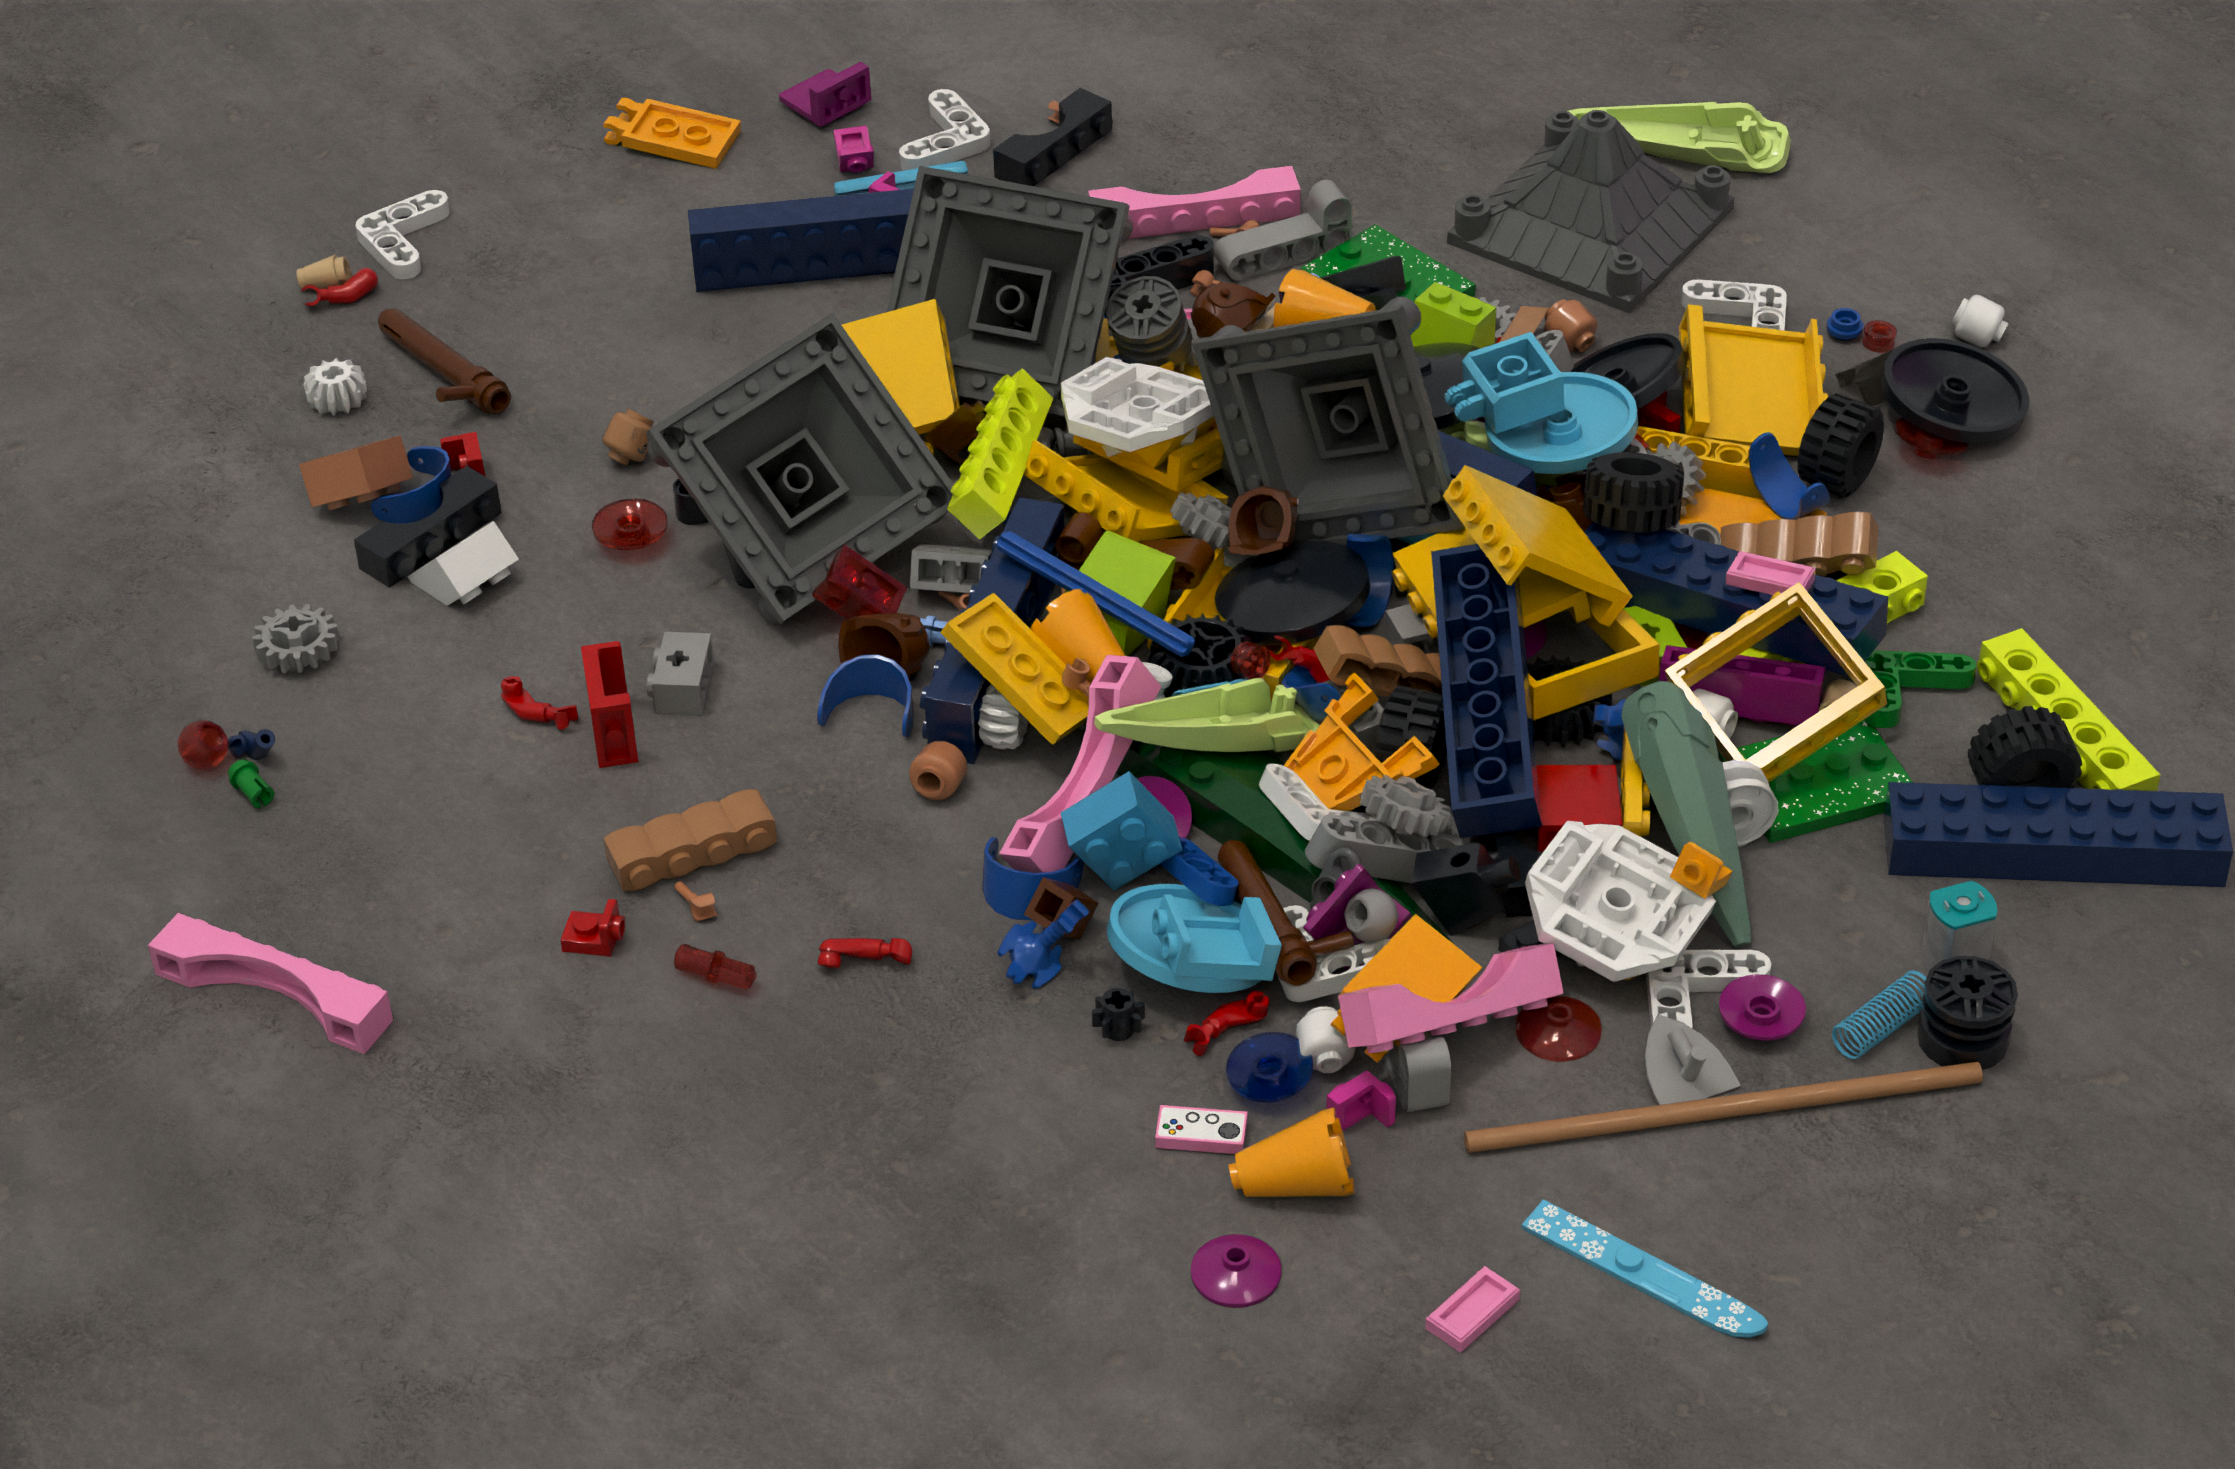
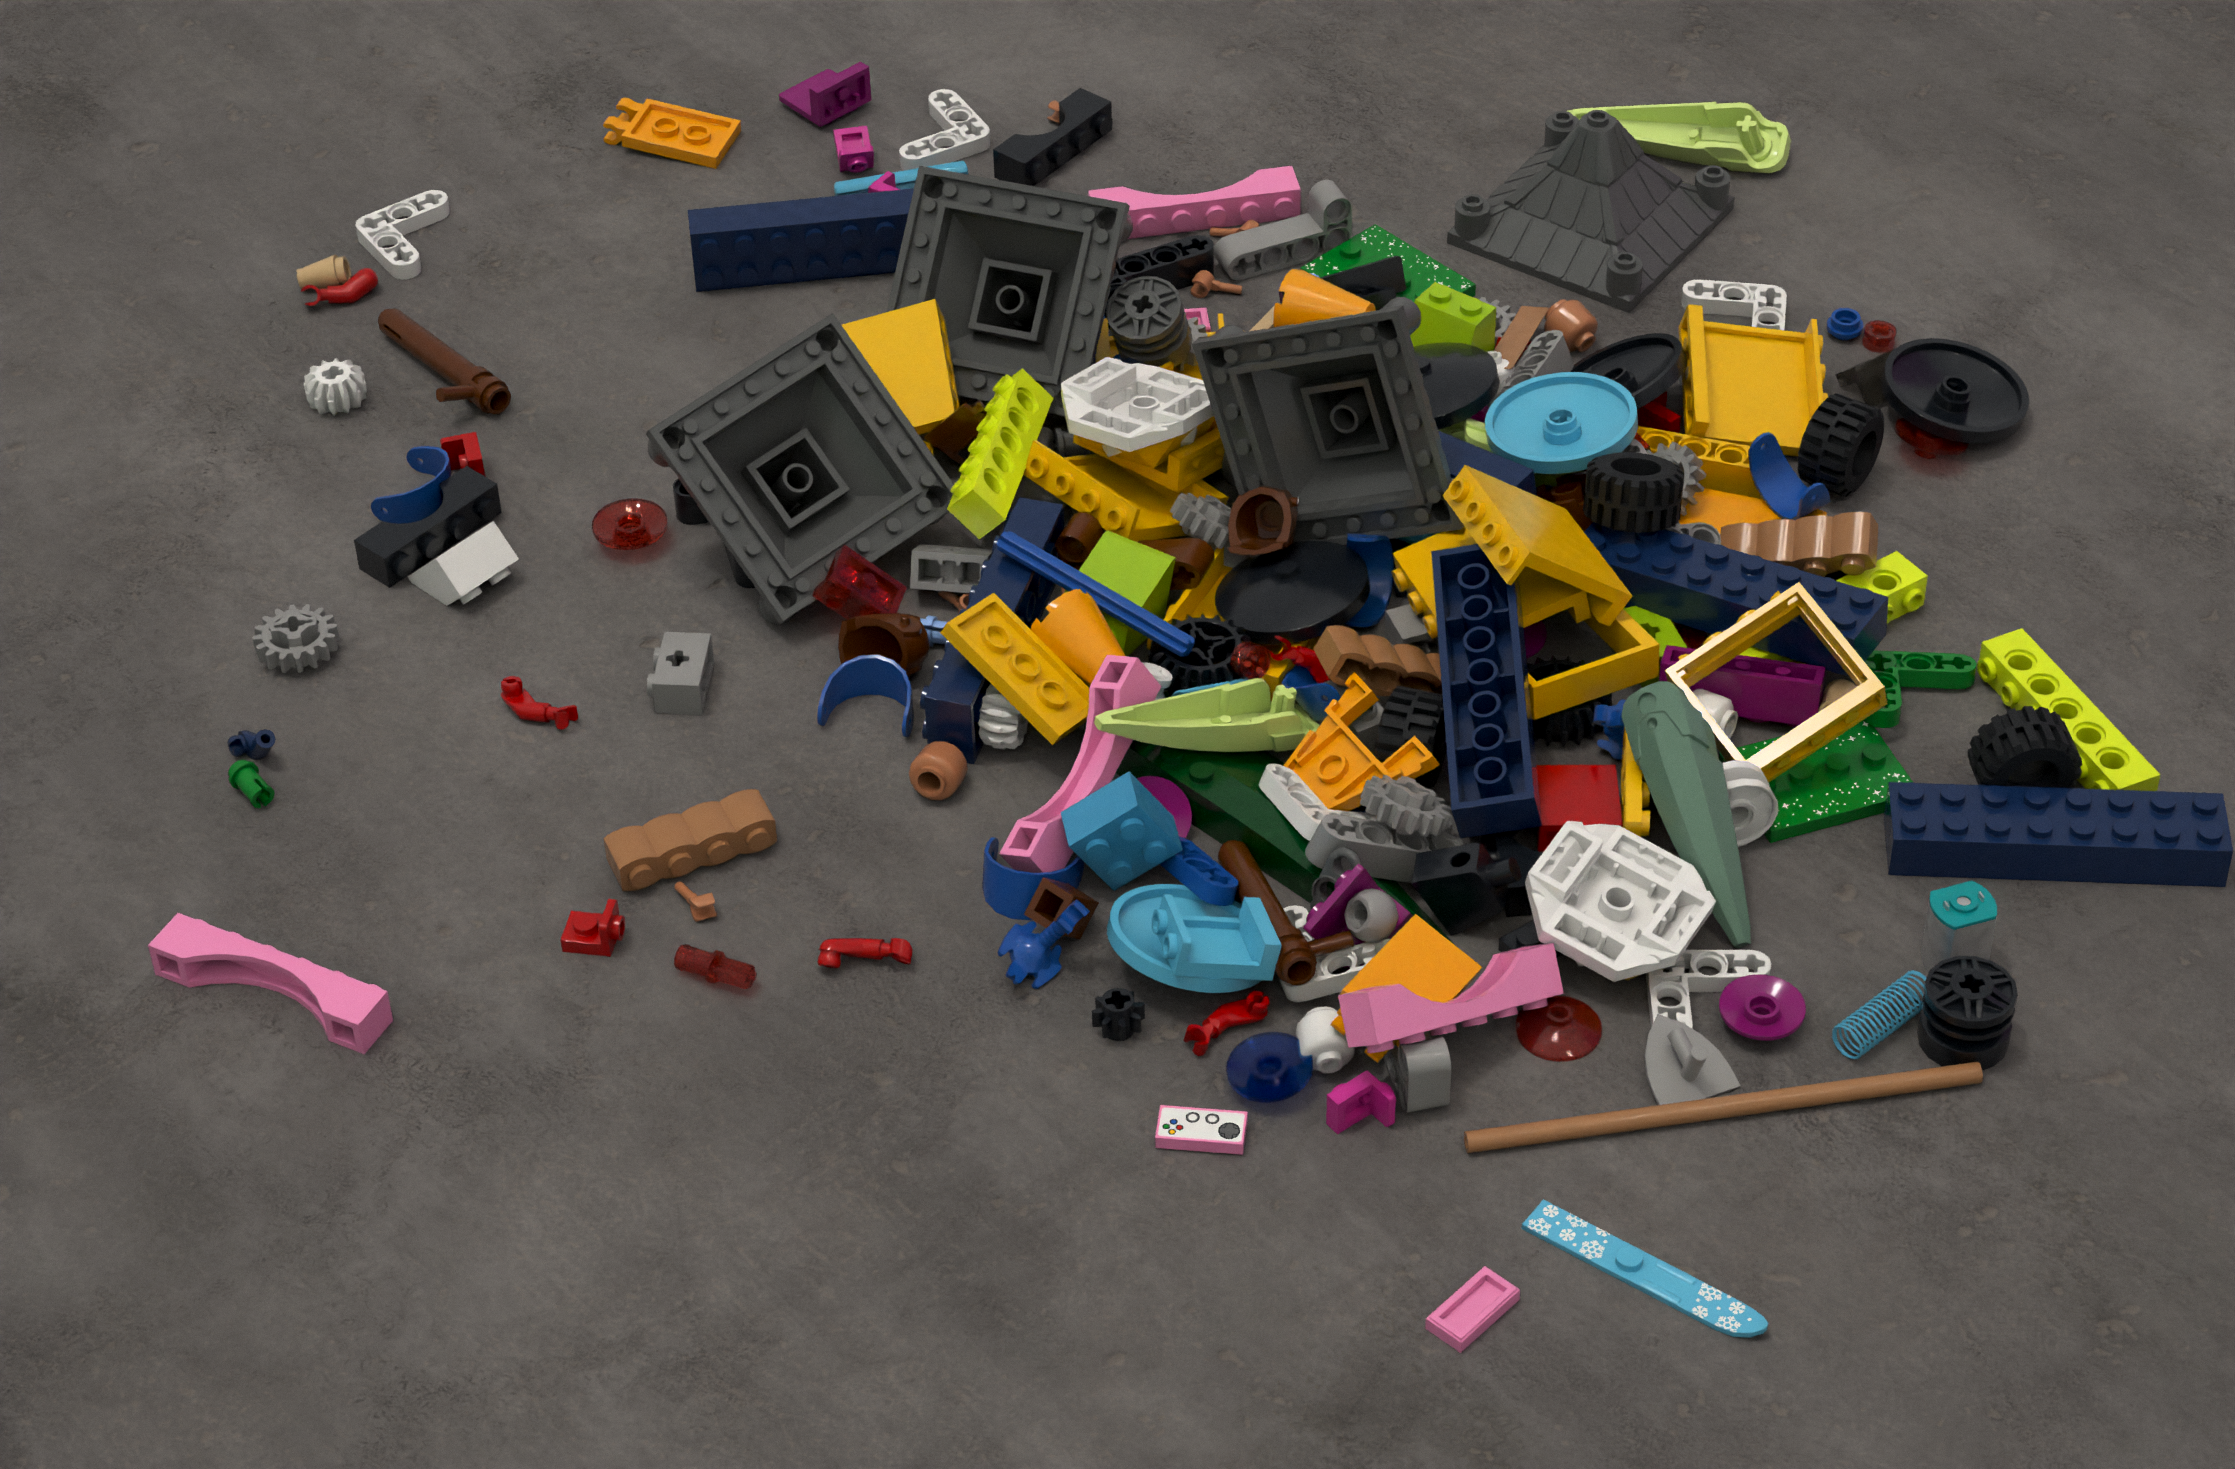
clear red piece [177,719,229,770] -> none
nougat brick [299,435,413,510] -> none
red panel [581,641,639,768] -> none
medium nougat head [602,408,654,466] -> none
nougat hand [1062,658,1091,699] -> none
reddish brown helmet [1191,282,1275,338] -> none
magenta dish [1191,1234,1281,1308] -> none
light orange cone [1229,1107,1356,1197] -> none
medium azure hinge [1444,332,1565,434] -> none
light orange bracket [1670,842,1733,899] -> none
bright pink tile [1726,551,1816,595] -> none
white head [1951,295,2008,348] -> none

